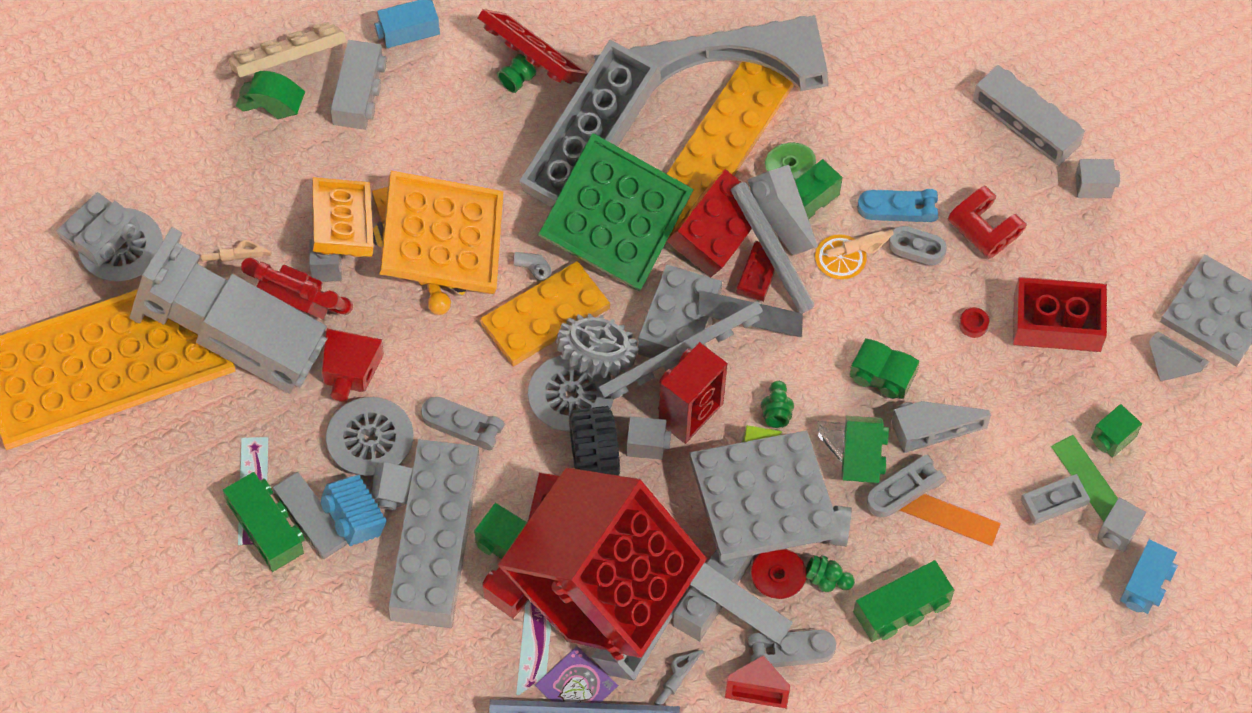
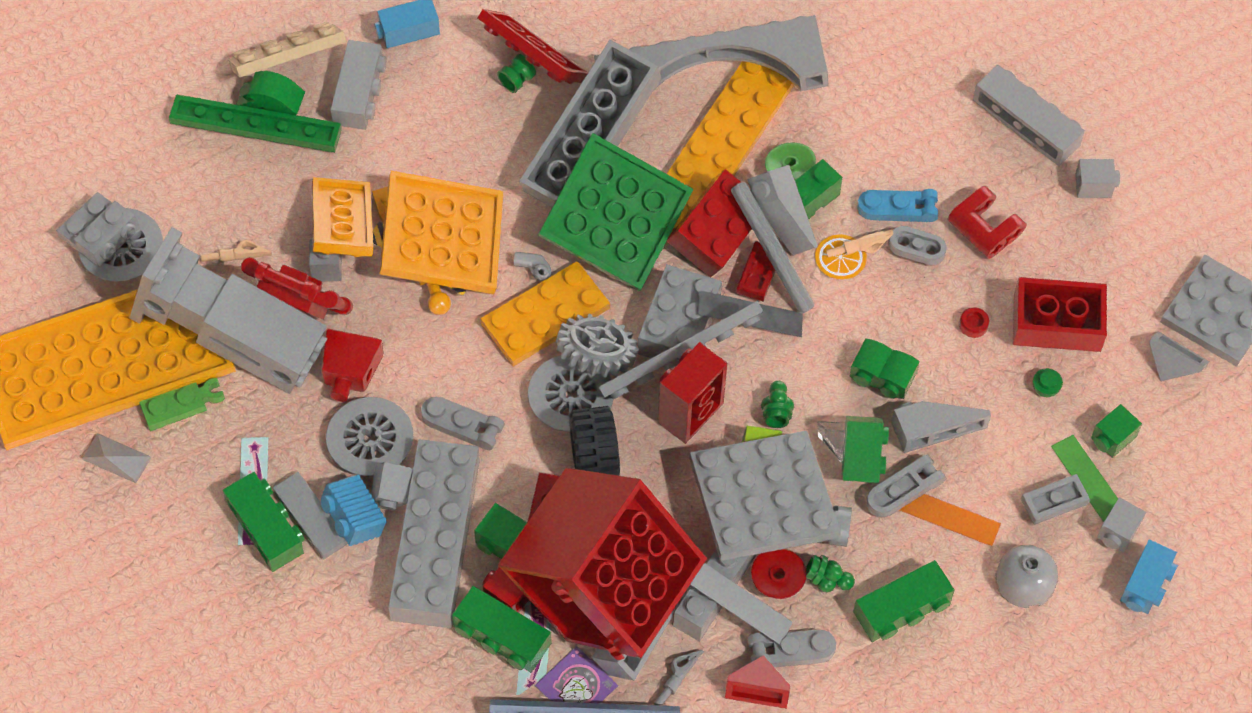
light grey brick [627,416,671,460] -> none
none -> light grey slope [83,433,151,483]
none -> bright green plate [139,378,225,431]
none -> green plate [169,94,342,153]
none -> green brick [452,586,552,673]
none -> light grey cylinder [995,545,1058,608]
none -> green plate [1033,368,1063,397]

